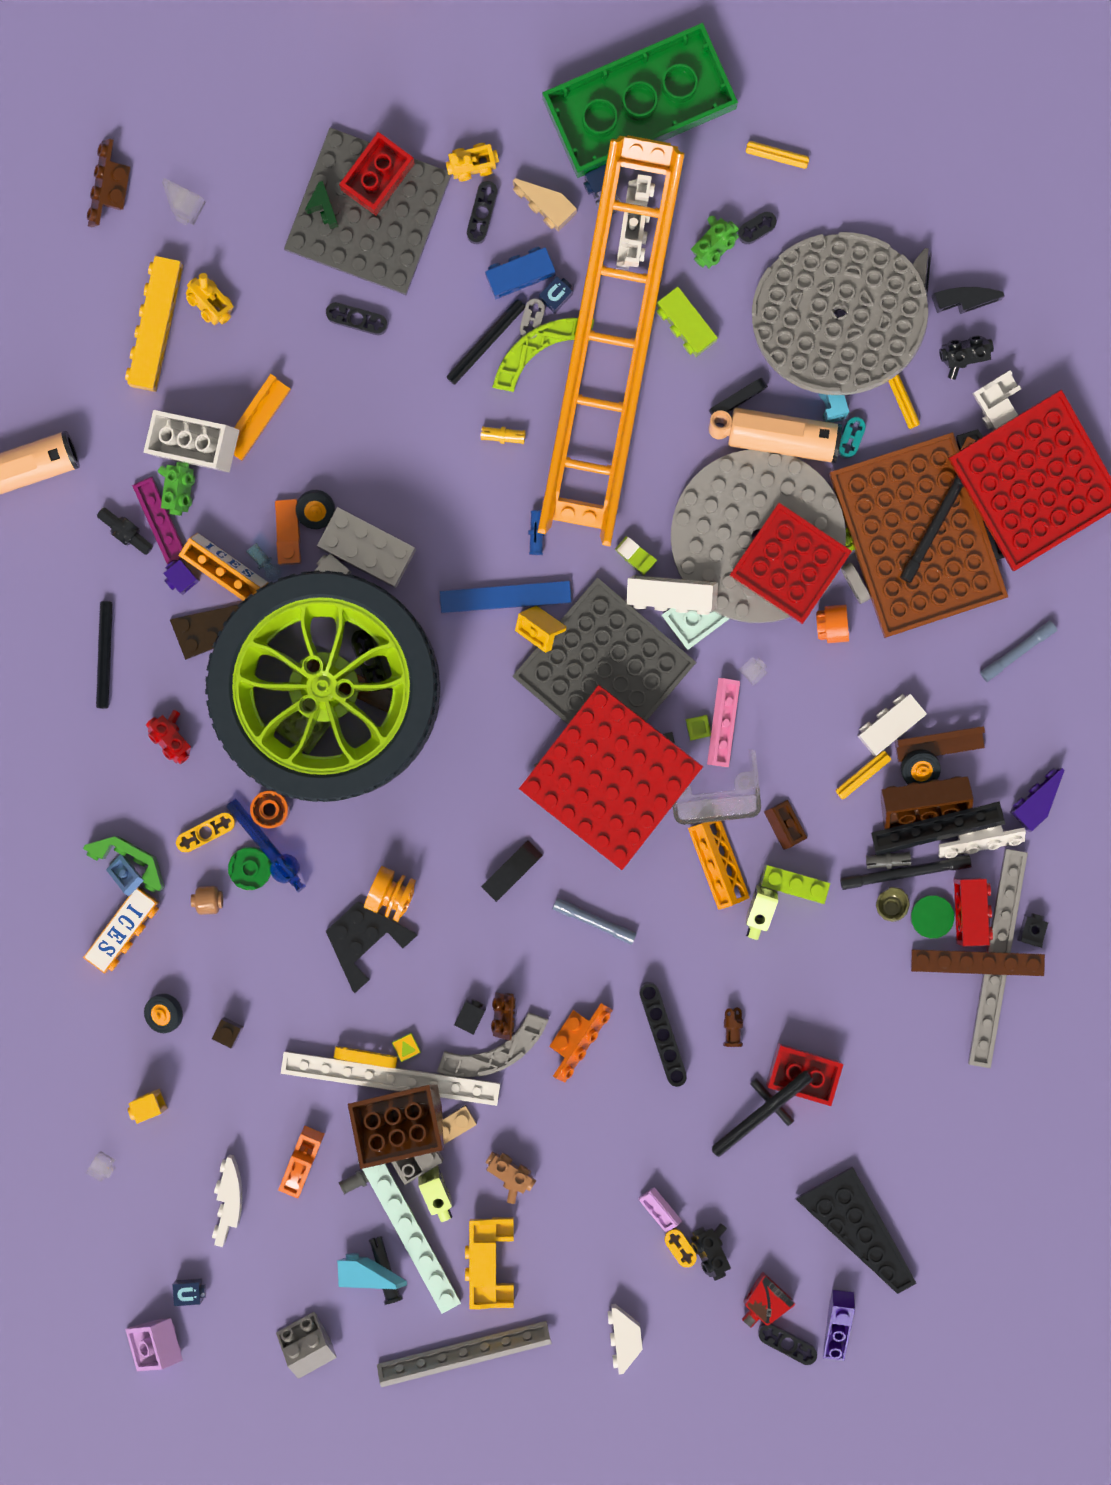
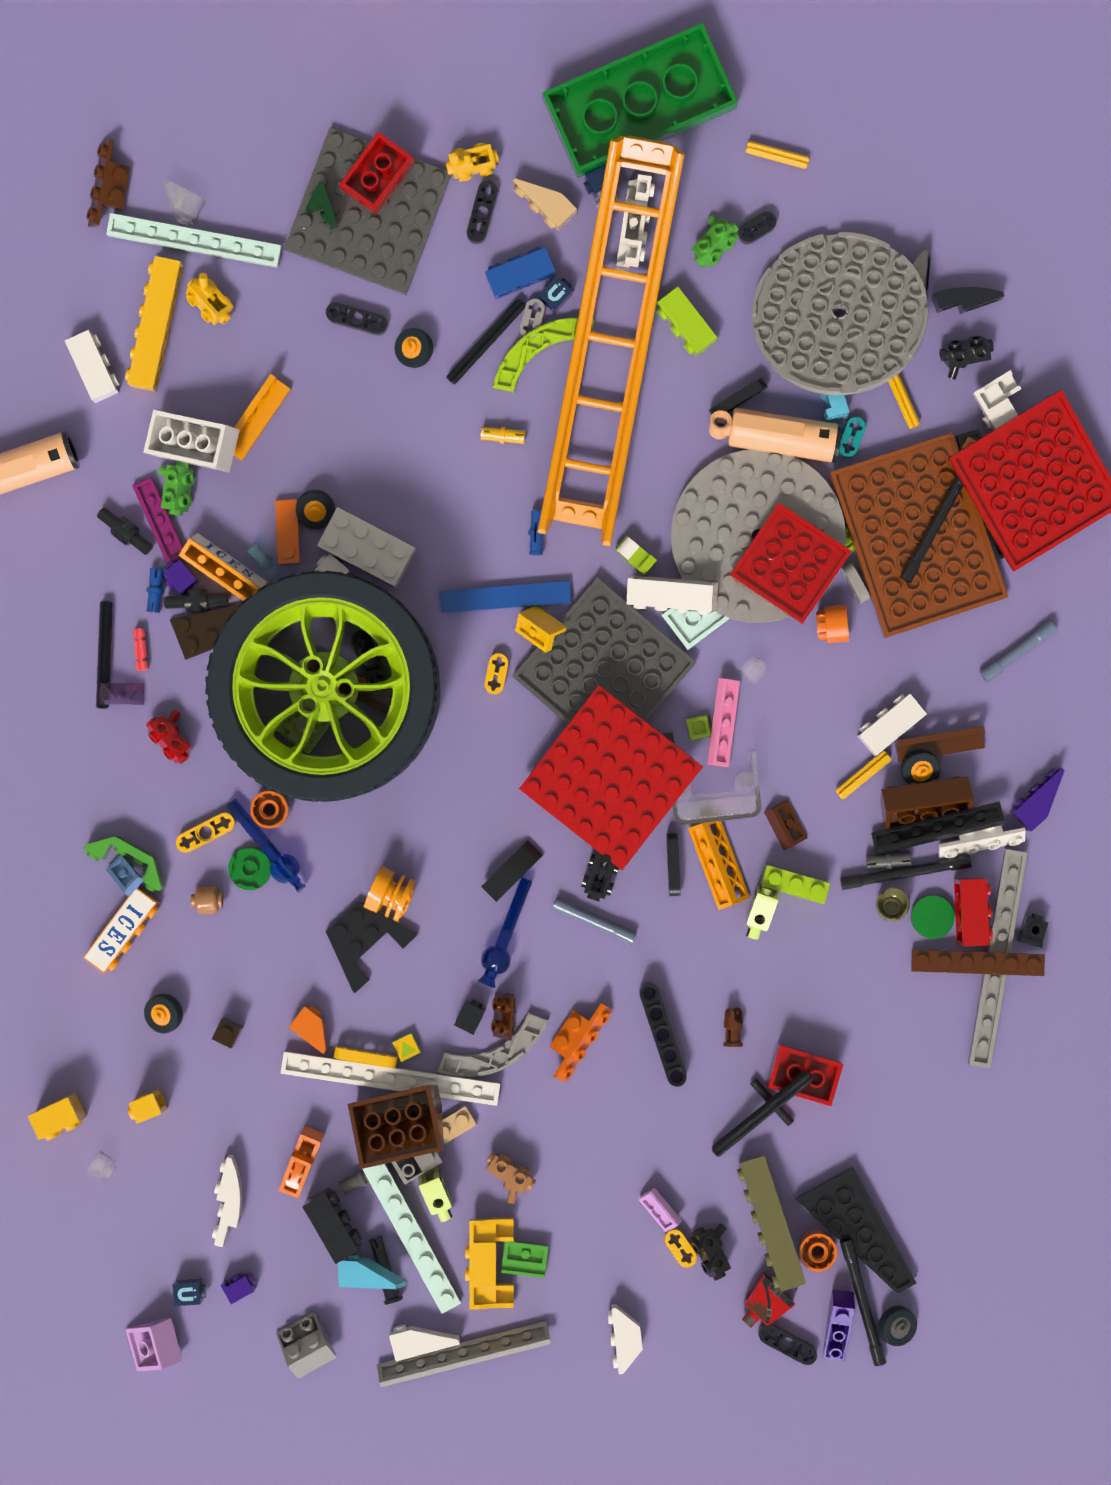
none -> yellow brick [28,1093,87,1141]
none -> white brick [65,330,120,403]
none -> clear purple slope [100,683,144,705]
none -> light aqua plate [106,213,282,268]
none -> coral axle [133,628,148,671]
none -> blue pin [146,568,164,613]
none -> black axle [164,589,229,613]
none -> dark purple brick [220,1272,257,1304]
none -> orange slope [289,1005,328,1054]
none -> black brick [302,1187,362,1264]
none -> white slope [389,1324,460,1361]
none -> black wheel [395,328,433,368]
none -> clear blue piece [478,877,532,988]
none -> yellow beam [485,653,508,694]
none -> bright green plate [501,1241,549,1278]
none -> black brick [581,851,619,902]
none -> black beam [666,833,681,896]
none -> olive brick [737,1155,806,1292]
none -> orange piece [797,1230,837,1272]
none -> black piece [839,1237,887,1366]
none -> black wheel [878,1306,917,1346]

